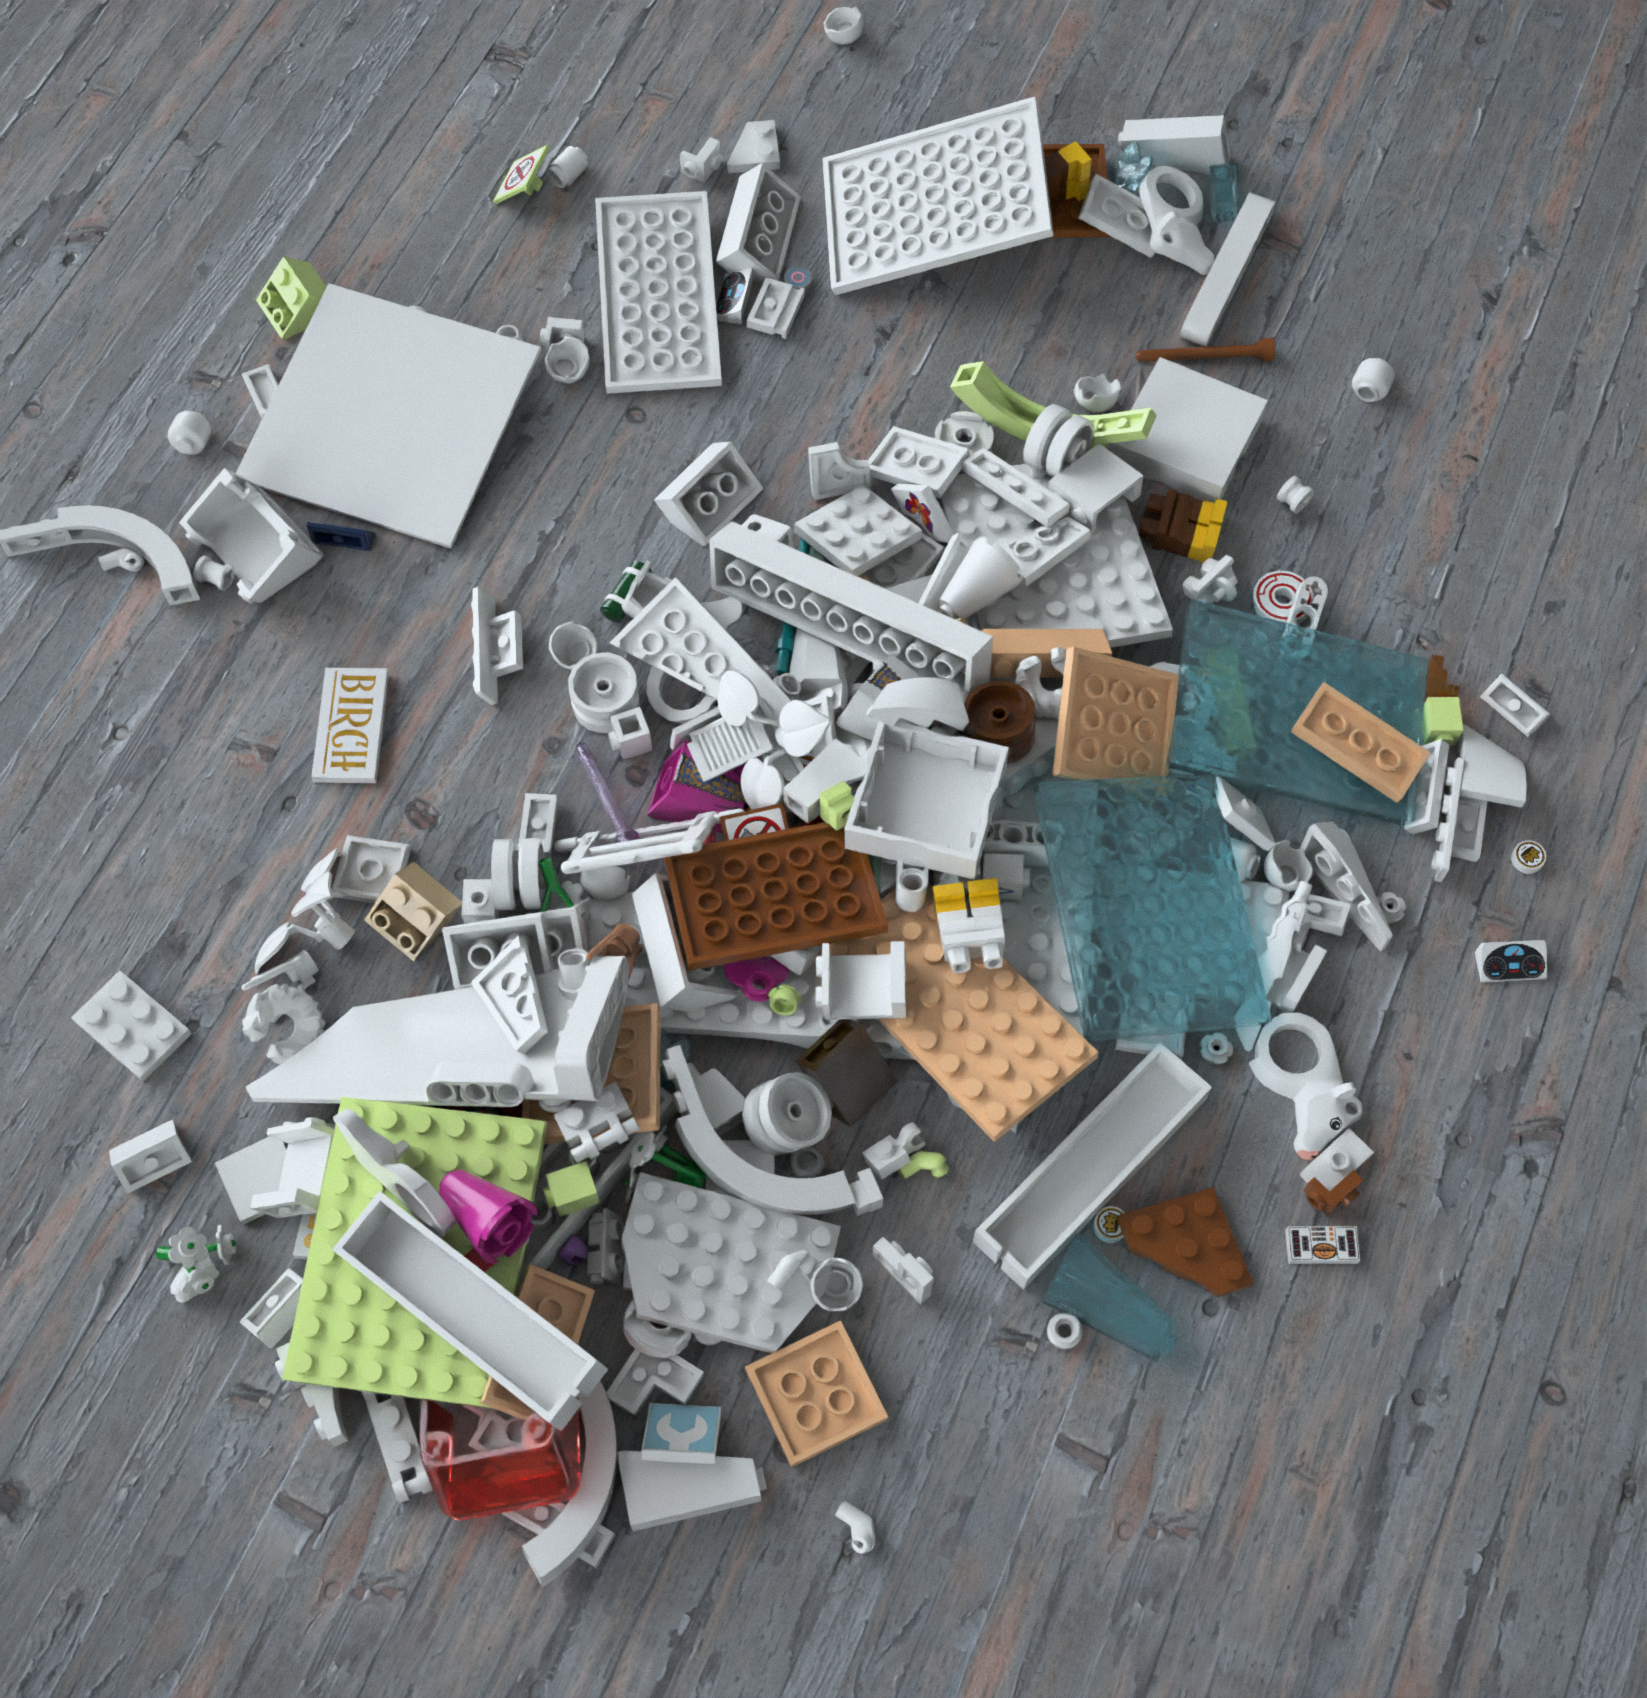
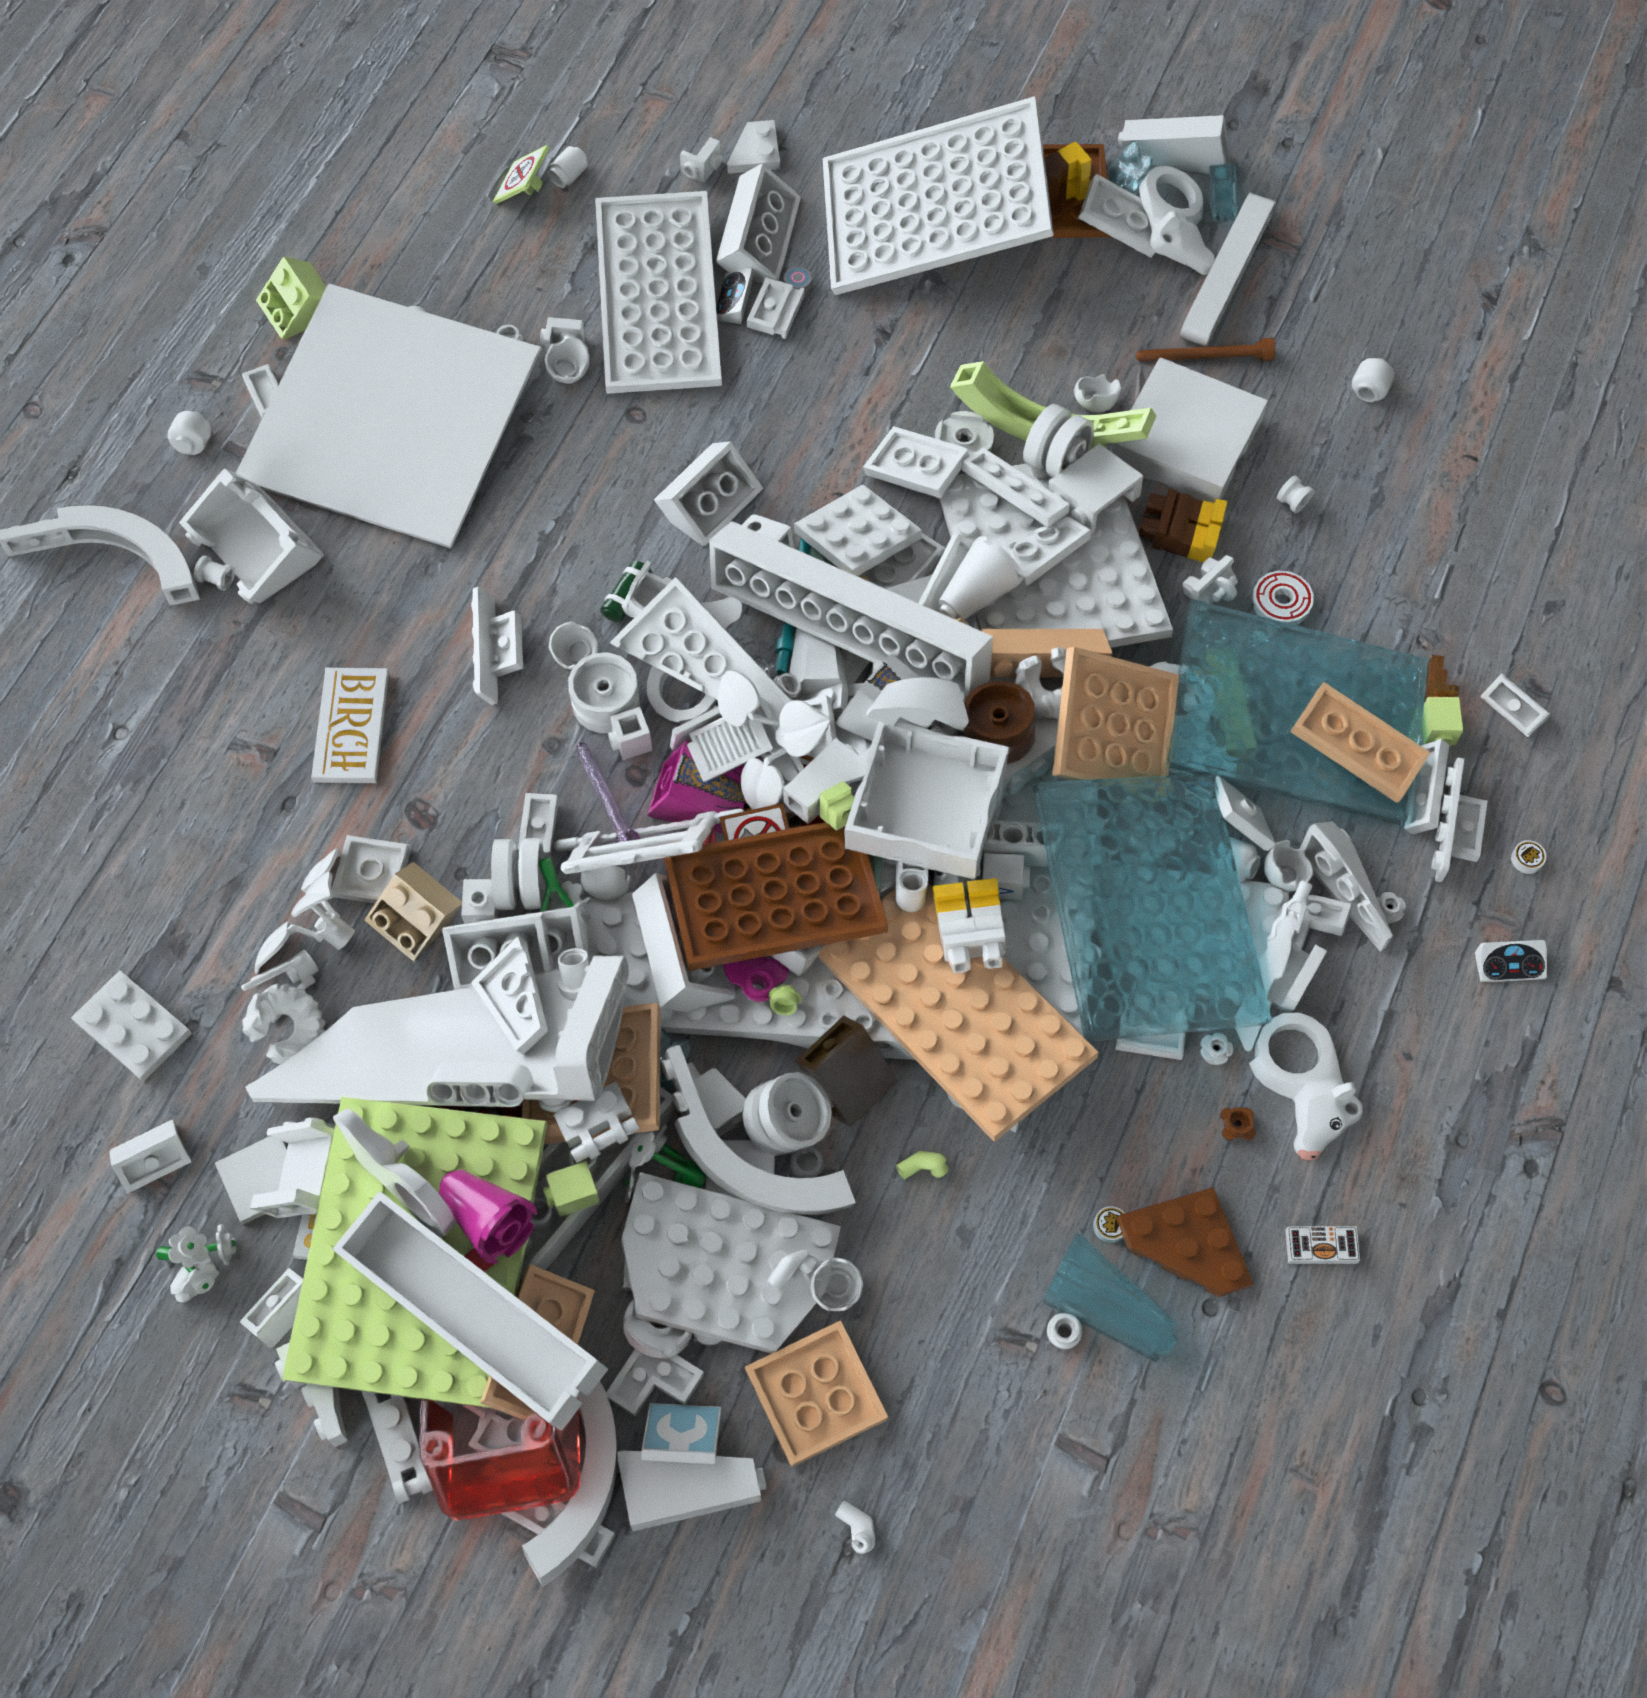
white arm [98,548,144,572] -> none
dark blue slope [306,522,375,551] -> none
medium lavender hinge [557,1235,588,1266] -> none
nougat plant [586,923,642,984] -> none
white hinge [587,1208,625,1285] -> none
white tile [808,442,871,500] -> none
white panel [816,941,906,1020] -> none
white hair [823,6,864,45] -> none
white piece [849,1168,884,1216] -> none
white plate [862,1122,925,1180] -> none
white plate [872,1237,934,1305] -> none
white tile [891,483,954,543] -> none
white piece [973,1042,1212,1290] -> none
white beam [1279,577,1328,663] -> none
white plate [1300,1128,1374,1192] -> none
dark orange bracket [1303,1170,1363,1216] -> none
white slope [1457,724,1527,808] -> none
none -> dark orange plate [1220,1107,1256,1141]

